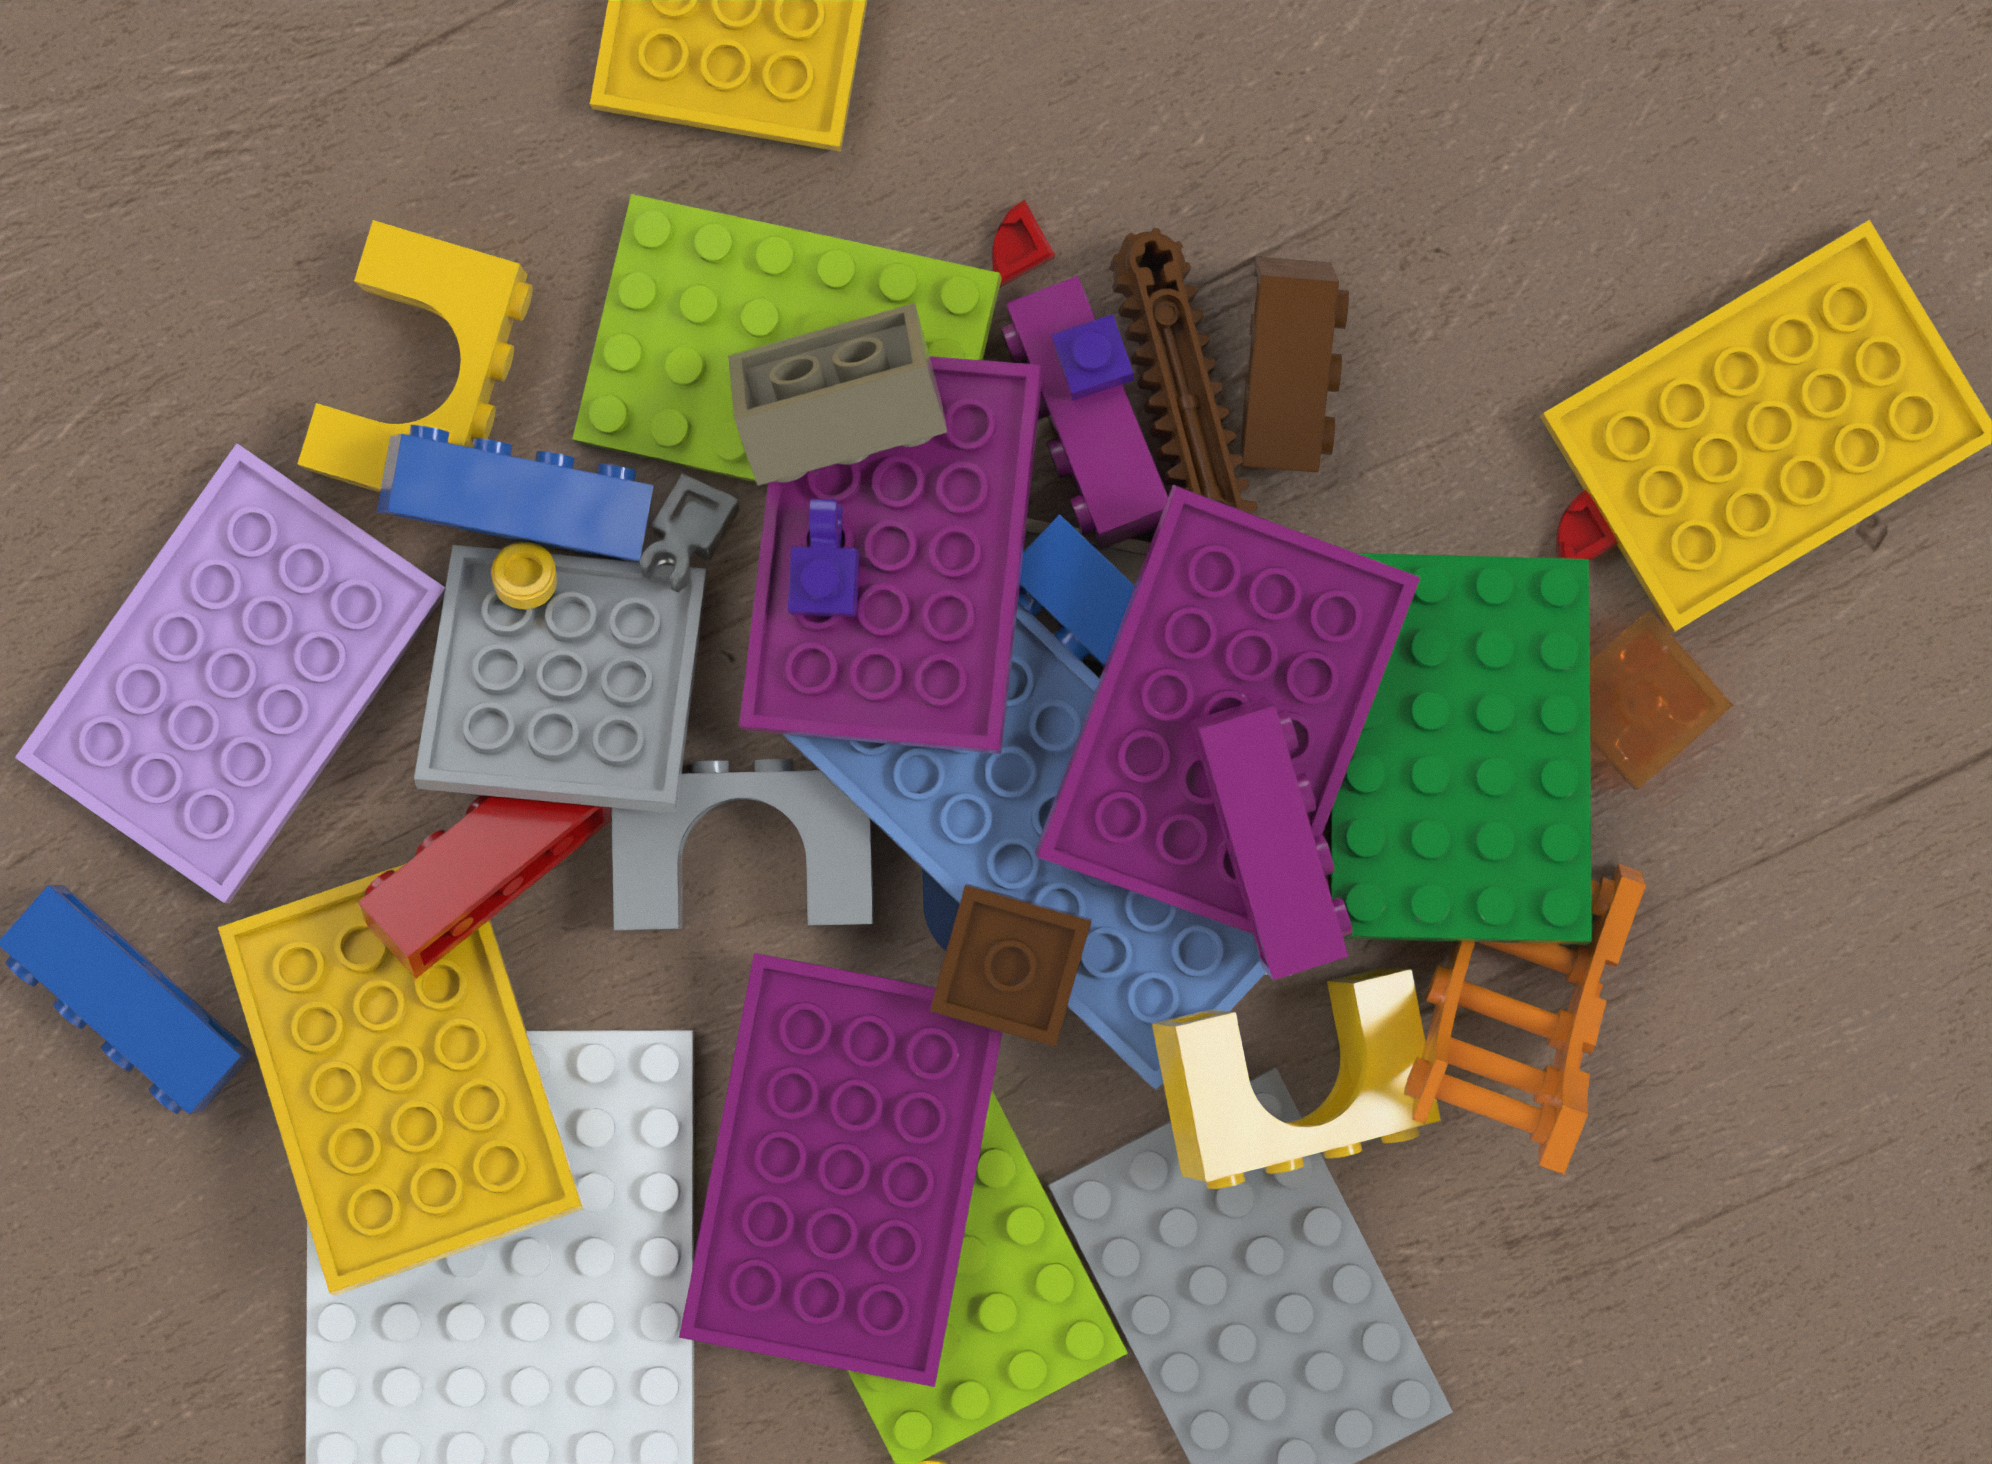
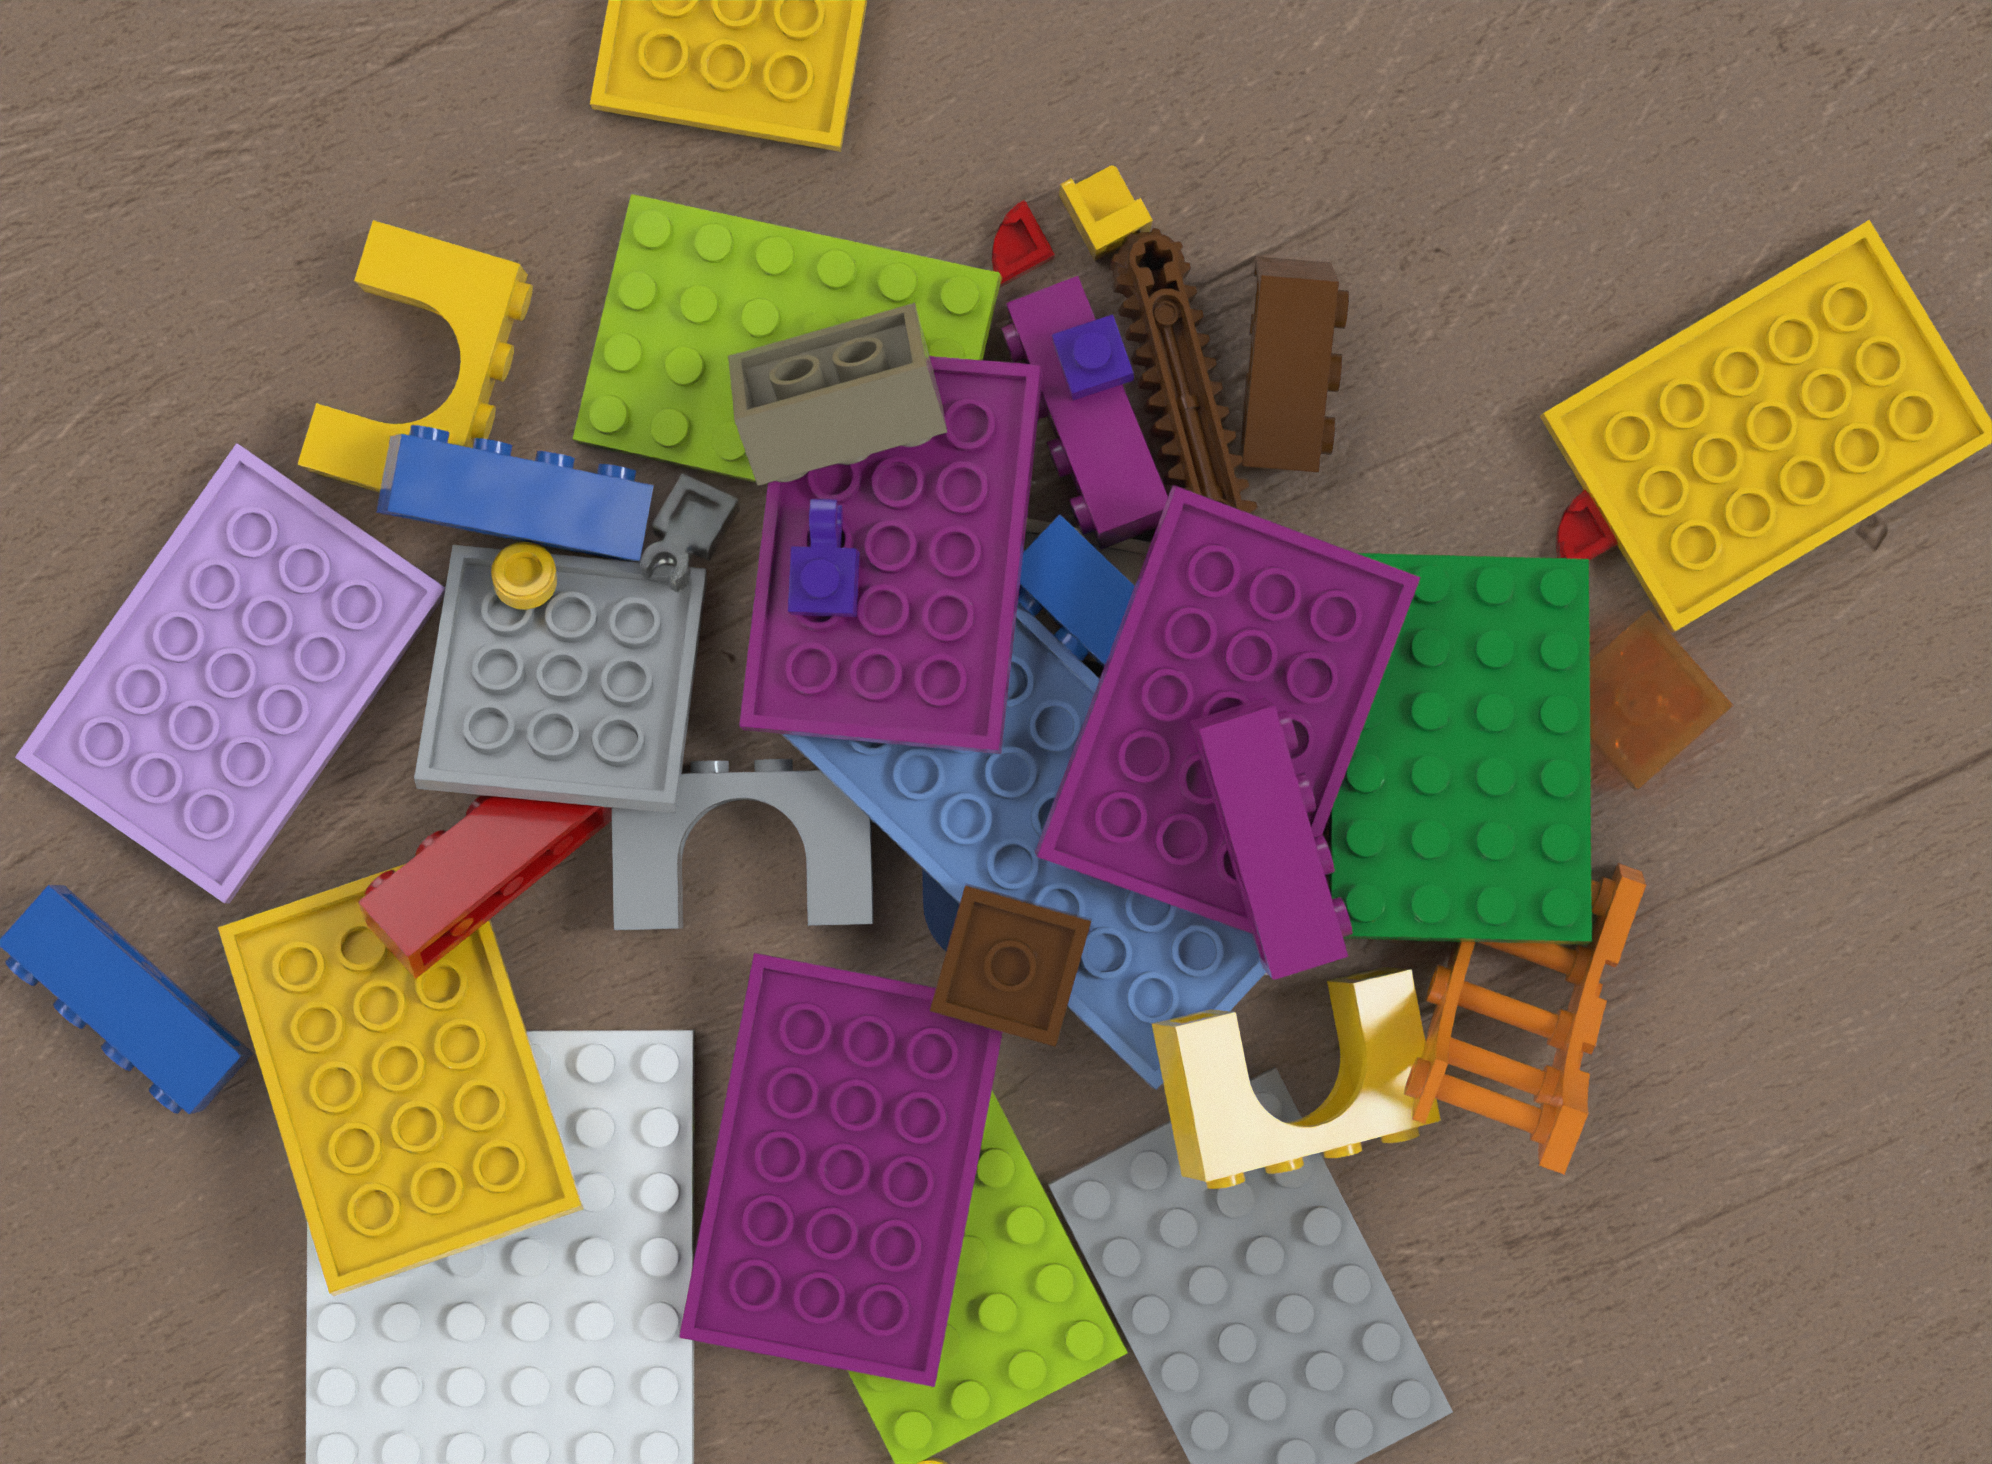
none -> yellow panel [1059,166,1153,261]

